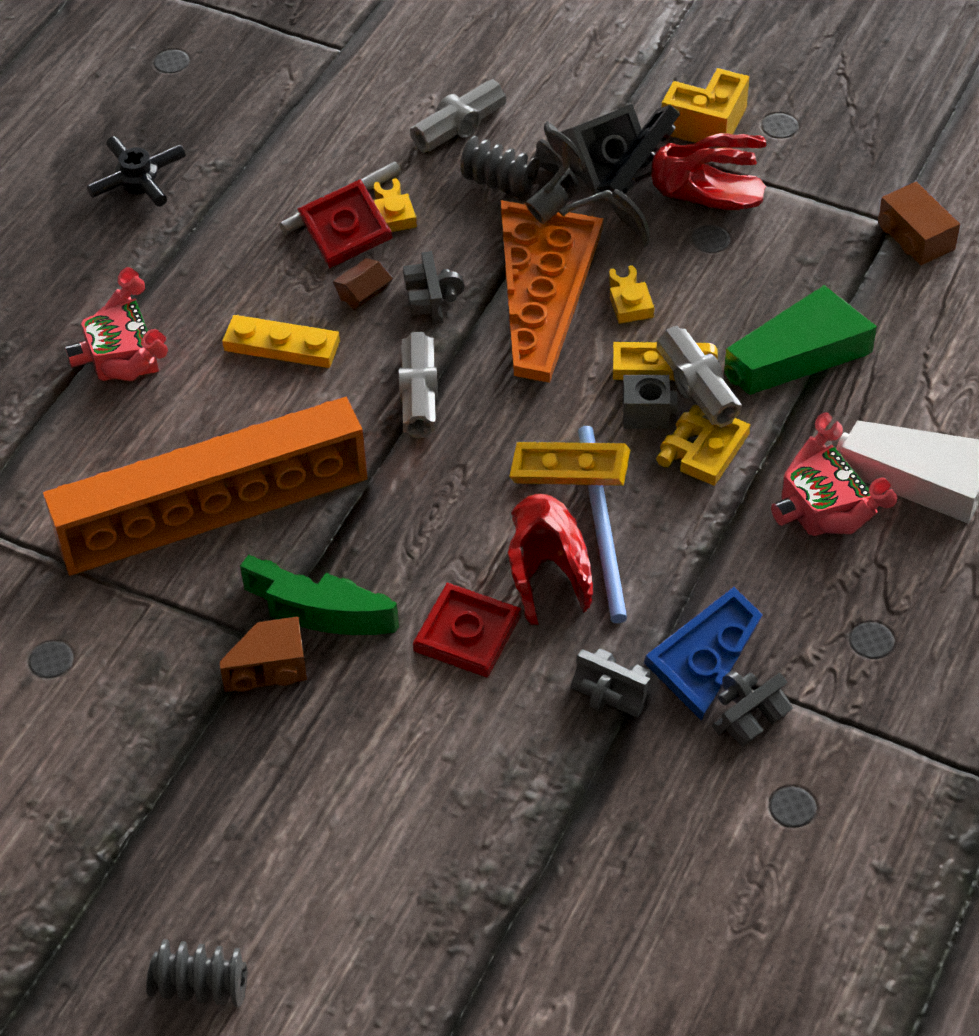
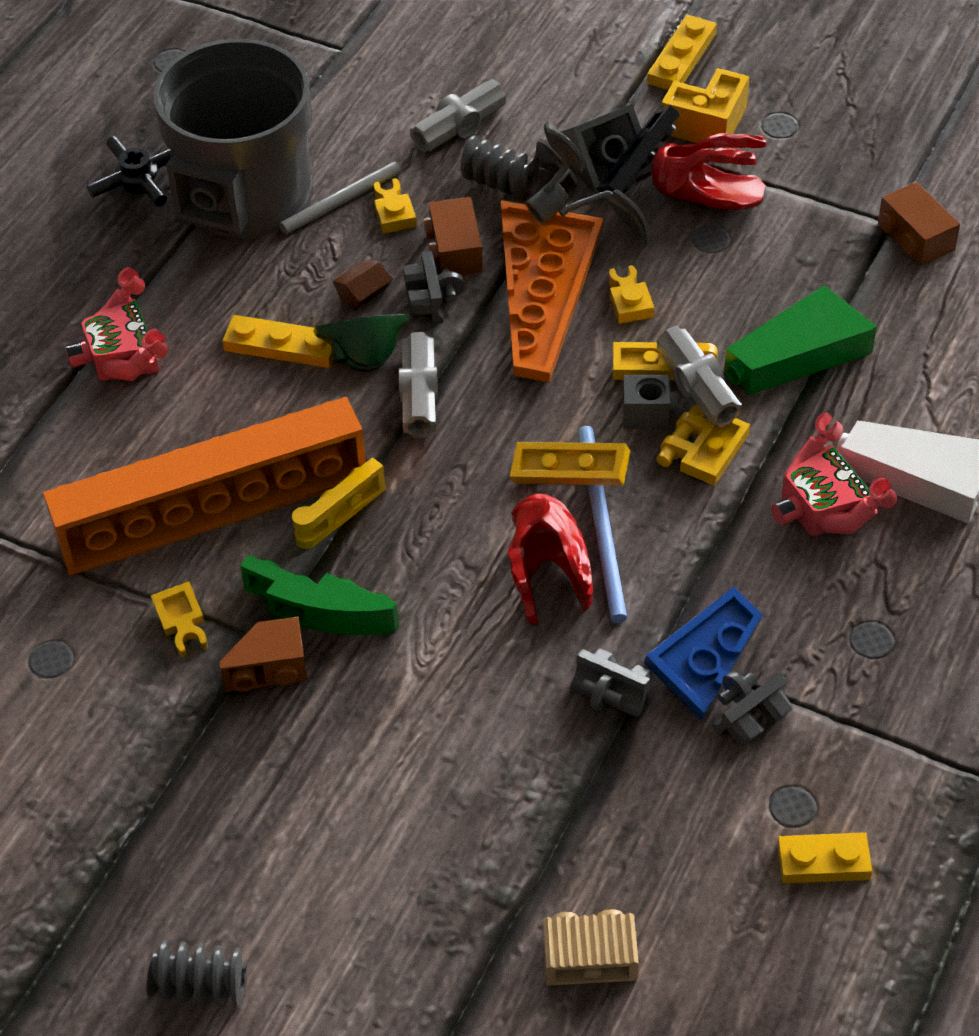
red tile [297,179,393,268] -> none
red tile [413,582,521,678] -> none
none -> yellow plate [151,581,208,658]
none -> dark grey cylinder [153,39,313,238]
none -> yellow plate [292,457,386,549]
none -> dark green hat [313,314,410,371]
none -> dark orange brick [423,197,483,275]
none -> tan brick [543,909,639,986]
none -> yellow plate [647,15,717,90]
none -> yellow plate [777,832,872,884]

